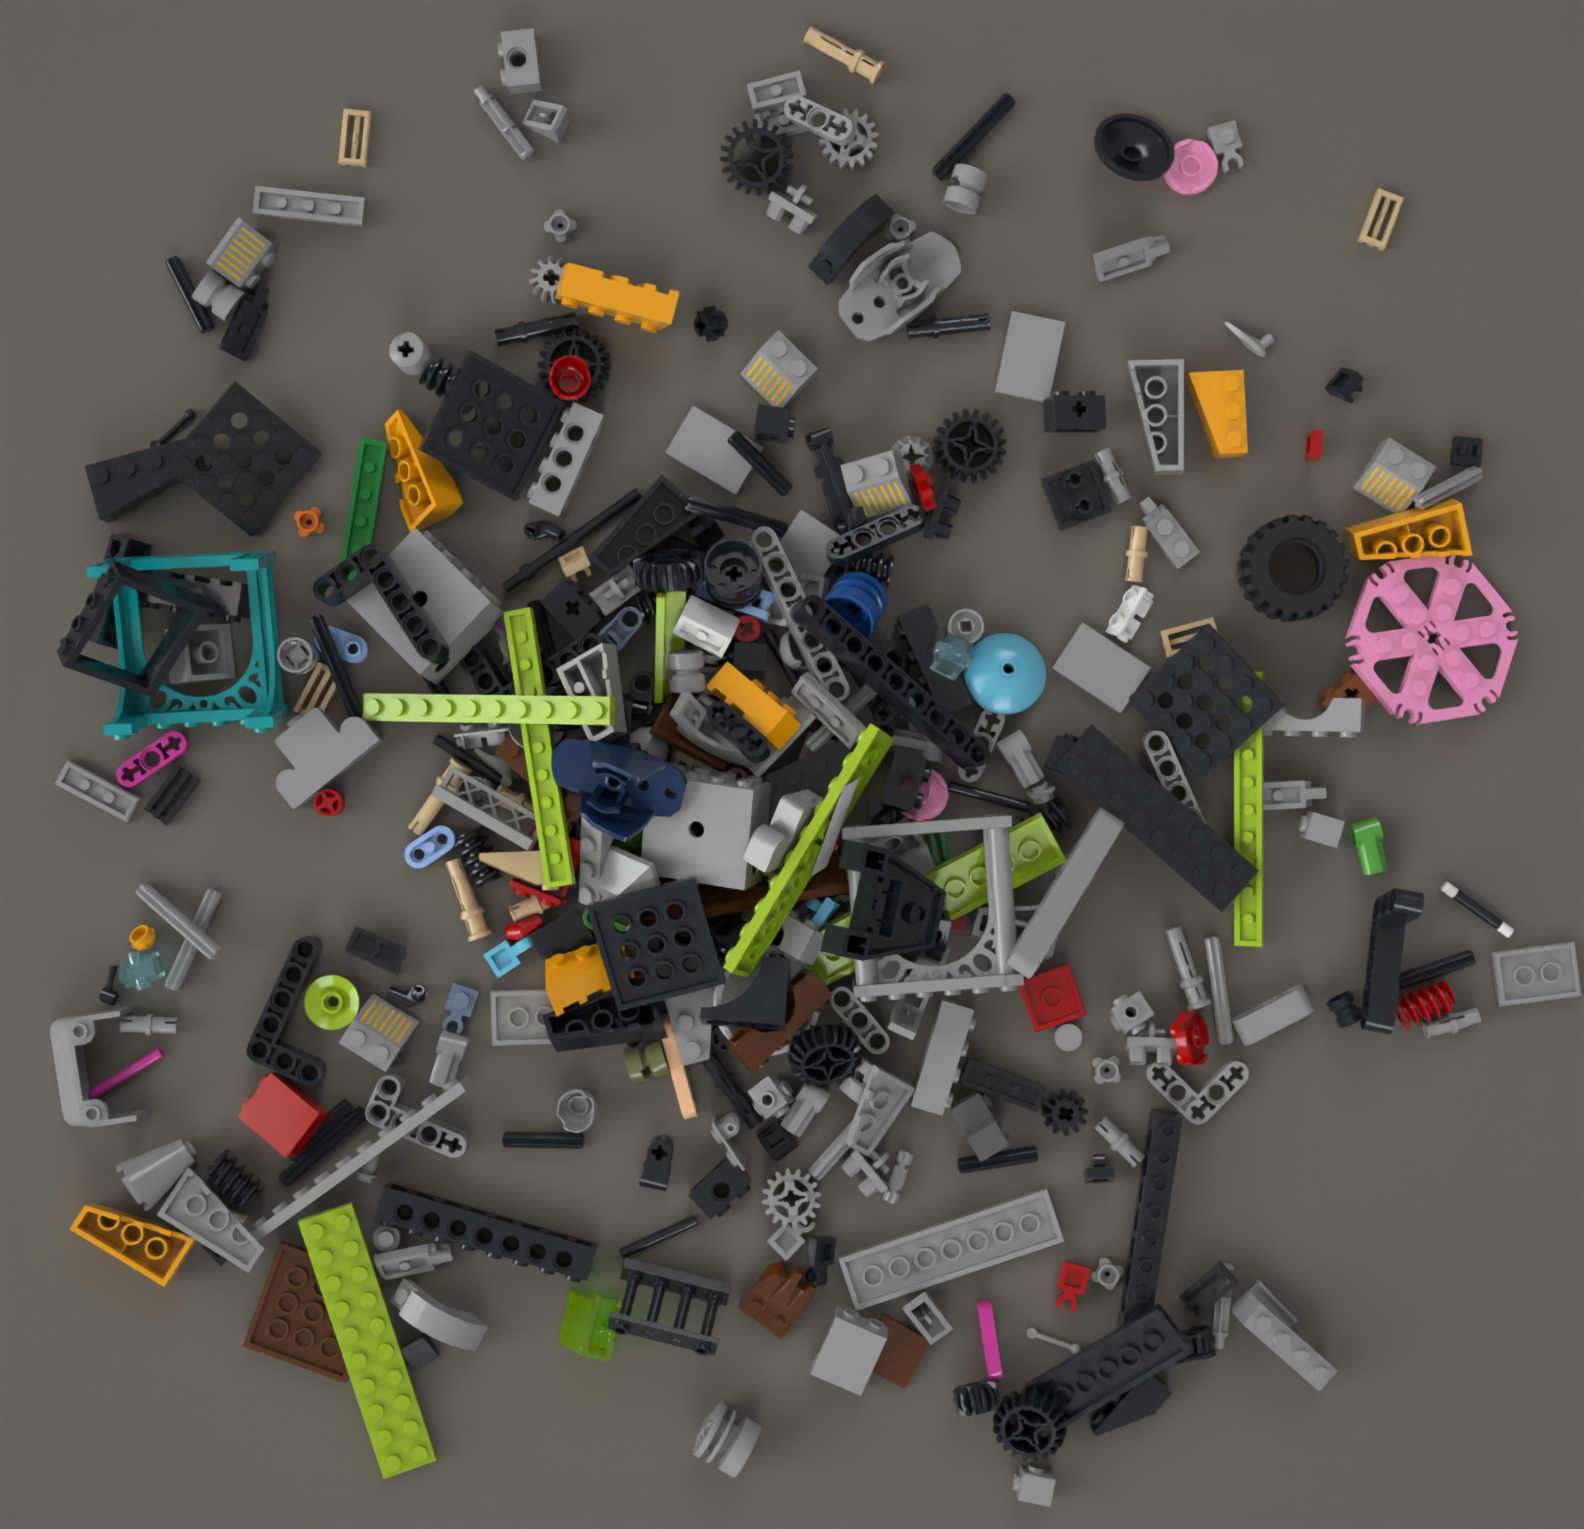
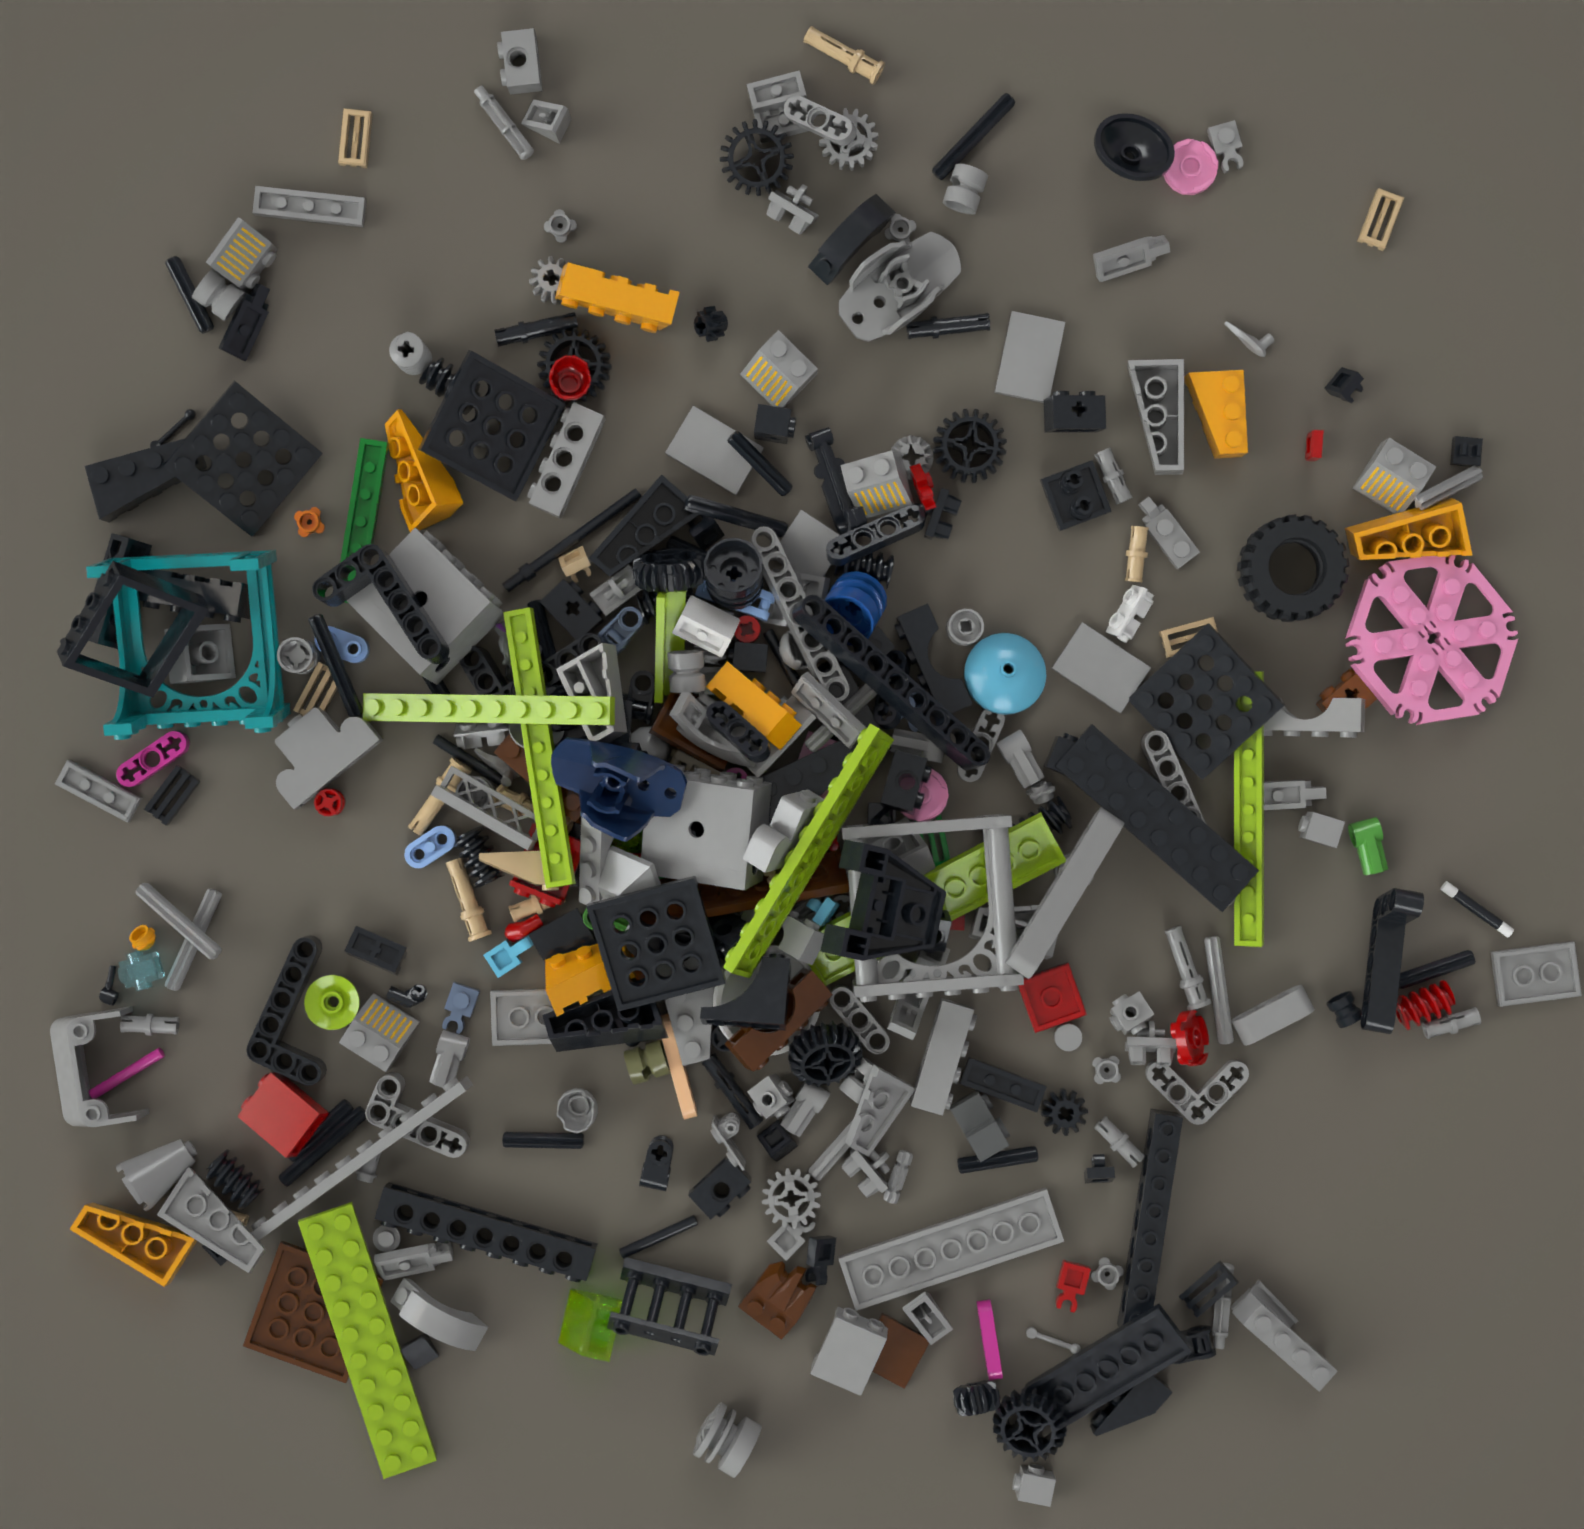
black arm [523,520,566,543] -> none
white sticker [811,778,859,876] -> none
clear light blue brick [930,632,974,681] -> none
black bar [948,781,1030,813] -> none

